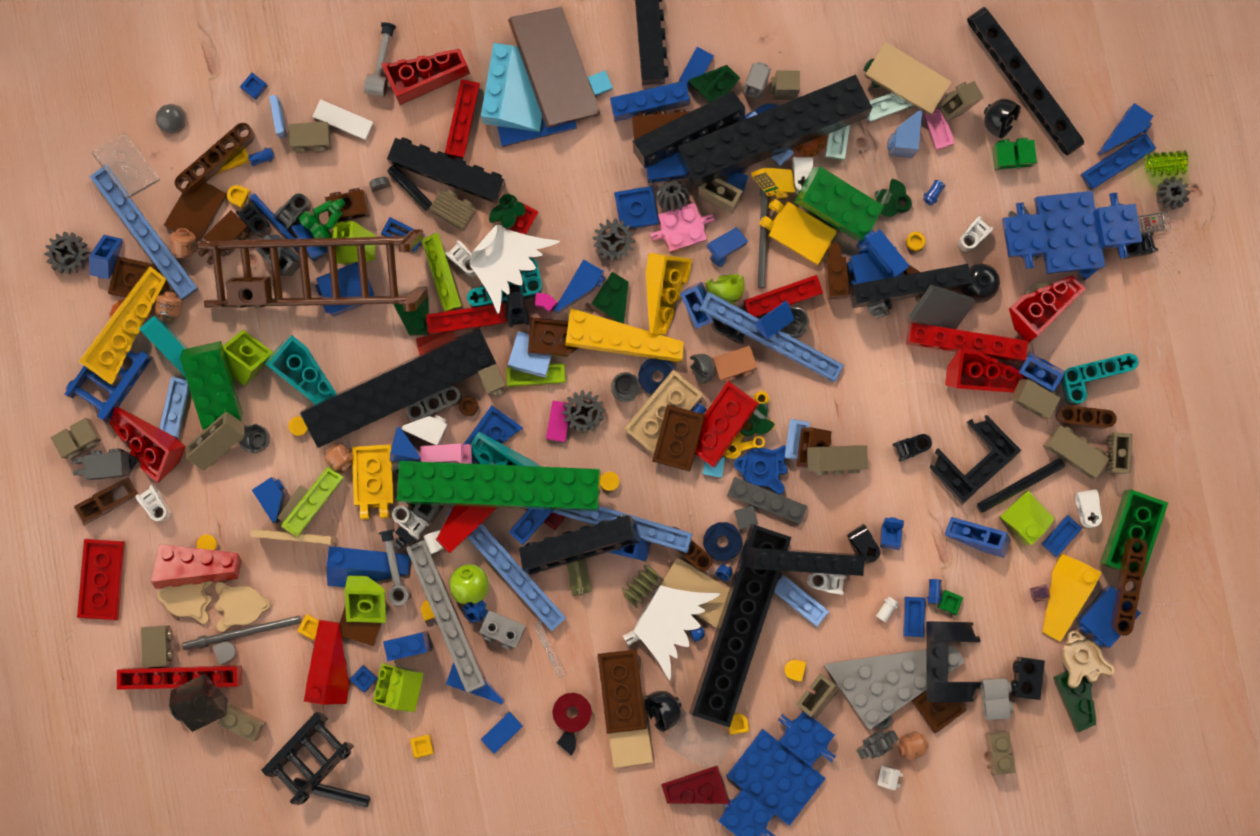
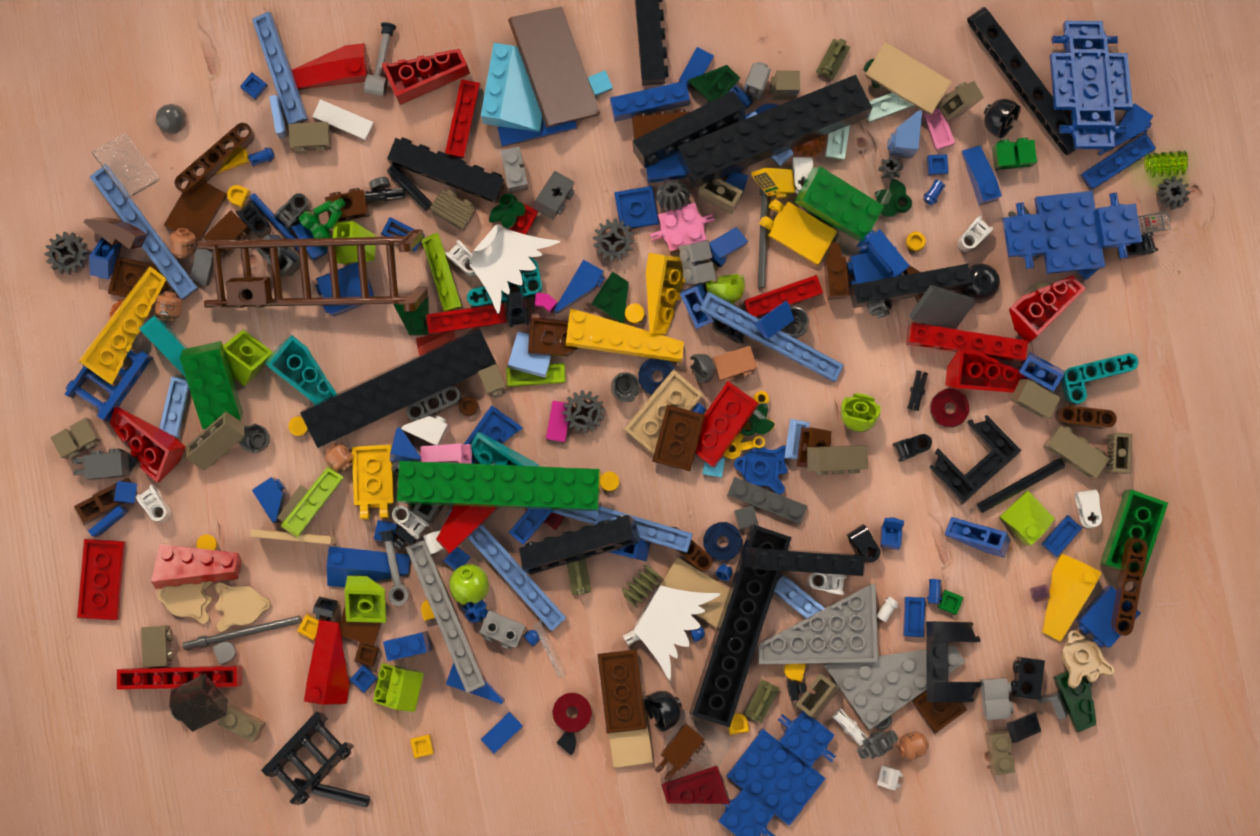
none -> reddish brown slope [83,217,148,250]
none -> blue tile [88,506,128,537]
none -> blue tile [114,481,137,504]
none -> dark grey tile [190,249,214,287]
none -> medium blue tile [252,12,308,125]
none -> red wedge [291,43,368,90]
none -> black tile [313,596,338,621]
none -> reddish brown tile [354,642,380,667]
none -> black axle [366,188,405,204]
none -> blue tile [374,520,398,543]
none -> blue tile [443,547,471,570]
none -> light grey piece [500,147,528,193]
none -> blue hinge [523,630,540,647]
none -> dark grey brick [533,171,575,220]
none -> yellow tile [625,303,644,324]
none -> reddish brown hinge [655,723,705,781]
none -> light grey piece [679,240,716,284]
none -> blue pin [729,85,753,109]
none -> olive hinge [744,679,780,723]
none -> light grey wing [758,584,878,664]
none -> black tile [785,679,807,701]
none -> olive hinge [816,38,851,81]
none -> white pin [832,708,868,746]
none -> lime cylinder [841,393,881,432]
none -> dark grey gear [878,155,903,181]
none -> black pin [907,370,928,411]
none -> blue tile [927,154,948,176]
none -> dark red tile [930,389,969,428]
none -> blue slope [961,146,1002,206]
none -> black tile [1006,712,1041,743]
none -> dark grey tile [1038,691,1068,720]
none -> blue piece [1049,21,1133,149]

